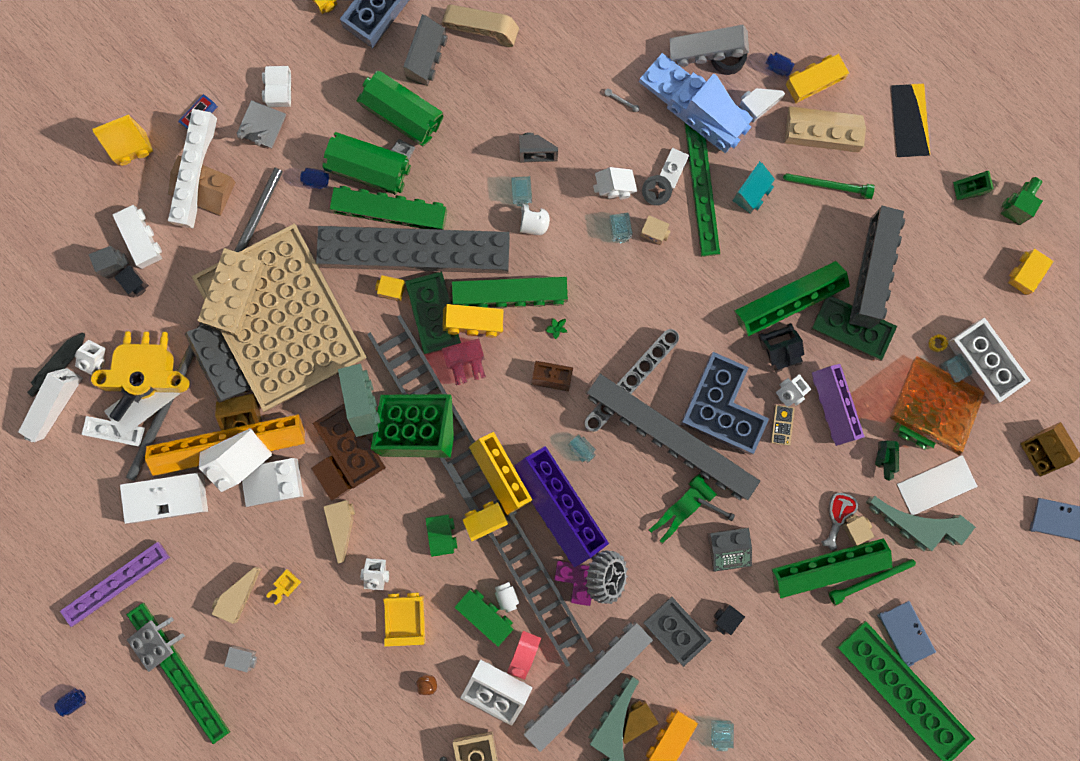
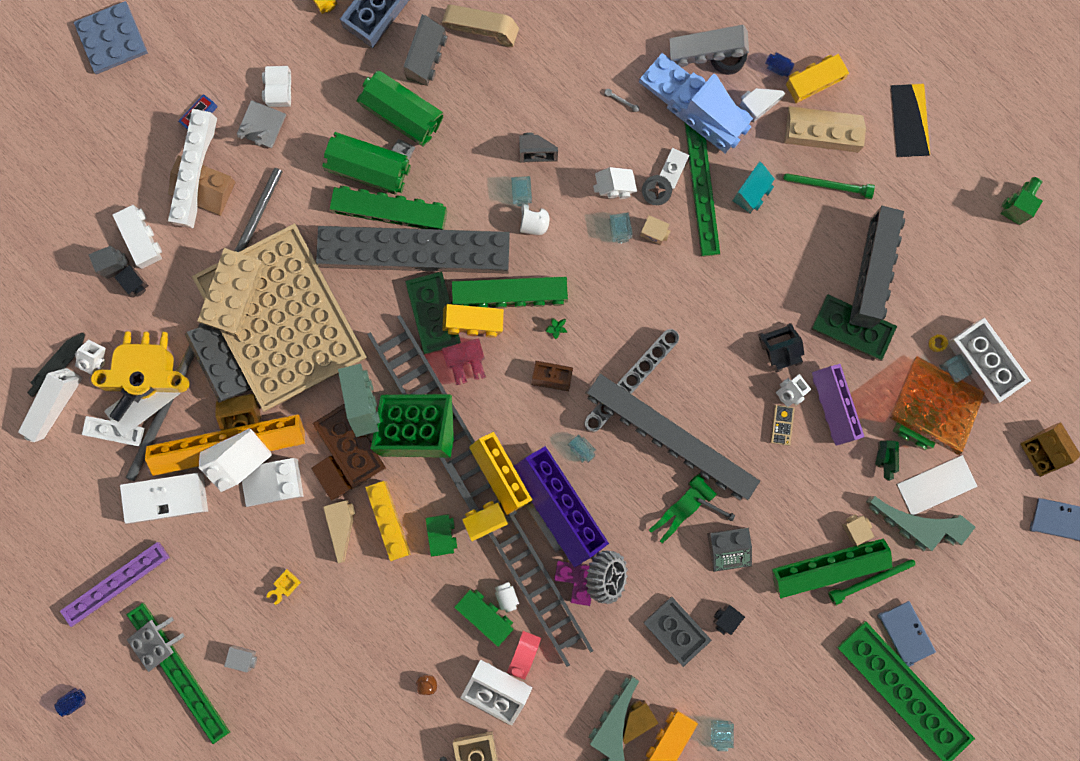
yellow slope [92,114,153,166] -> none
tan slope [212,567,262,624] -> none
clear blue brick [300,168,329,189] -> none
white brick [360,558,389,590] -> none
yellow brick [375,275,406,301] -> none
yellow panel [383,592,425,647] -> none
light grey brick [524,622,653,752] -> none
sand blue brick [680,352,769,455] -> none
green brick [734,261,850,336] -> none
light grey piece [821,493,858,551] -> none
green slope [953,171,994,200] -> none
yellow brick [1008,248,1054,295] -> none
none -> sand blue plate [74,1,148,74]
none -> yellow brick [365,481,411,561]
none -> light grey beam [526,502,562,553]

